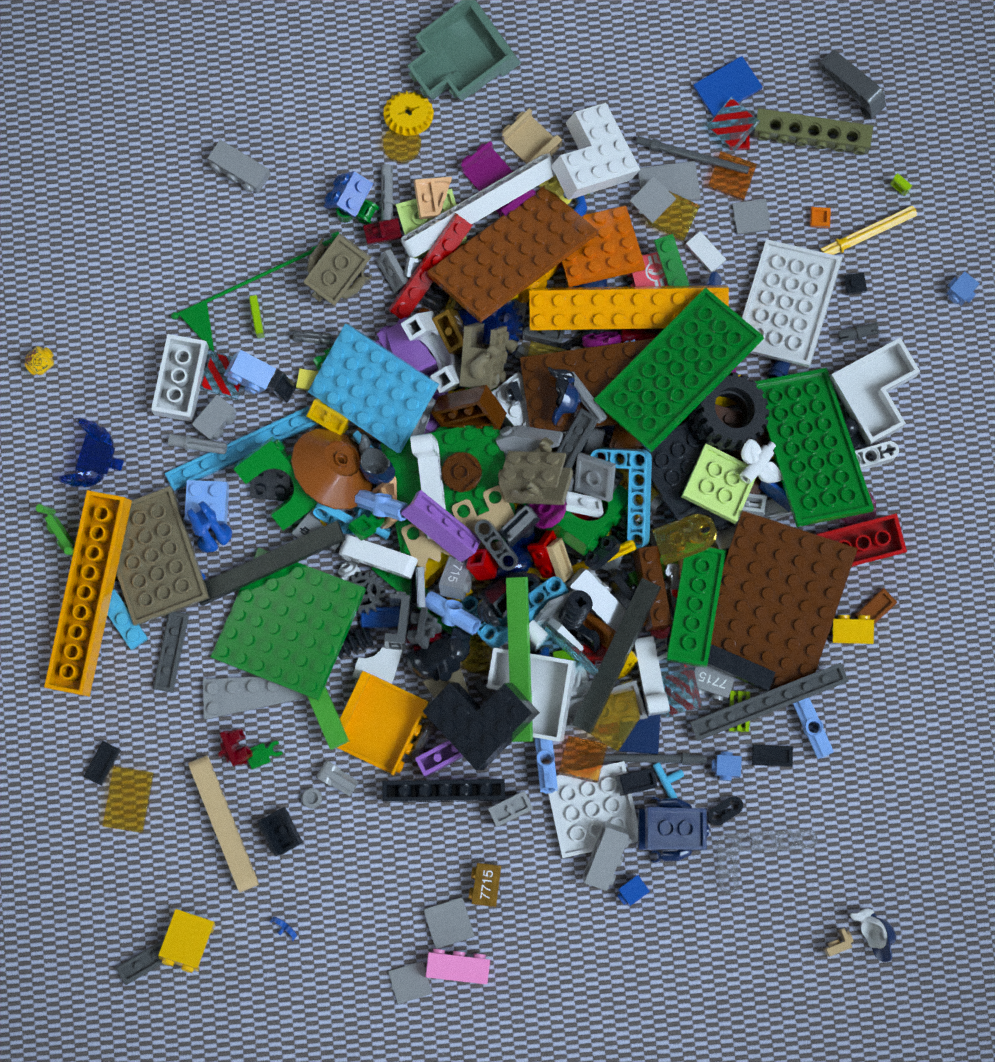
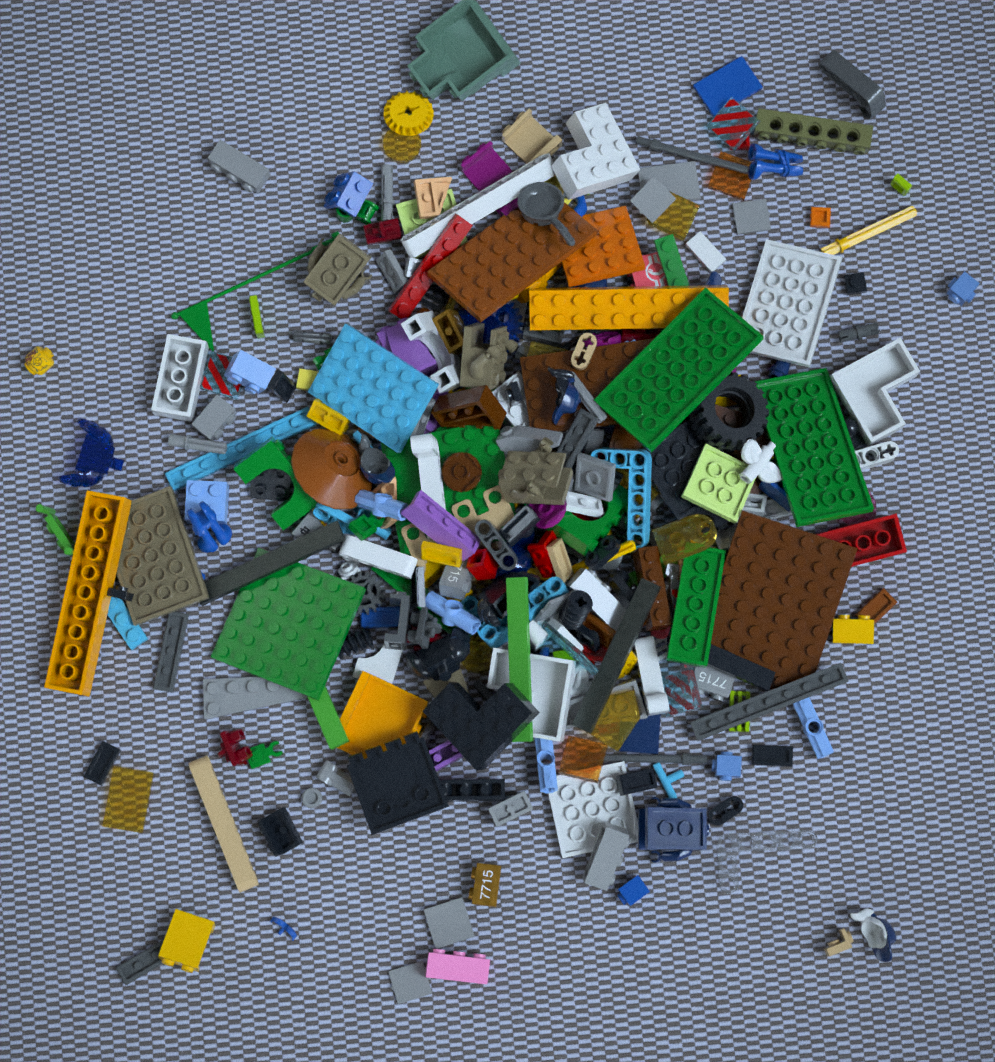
none -> black plate [107,585,134,602]
none -> black hinge [347,731,449,835]
none -> yellow tile [421,541,462,568]
none -> dark grey piece [517,182,575,246]
none -> tan beam [571,333,597,371]
none -> blue piece [748,143,803,180]

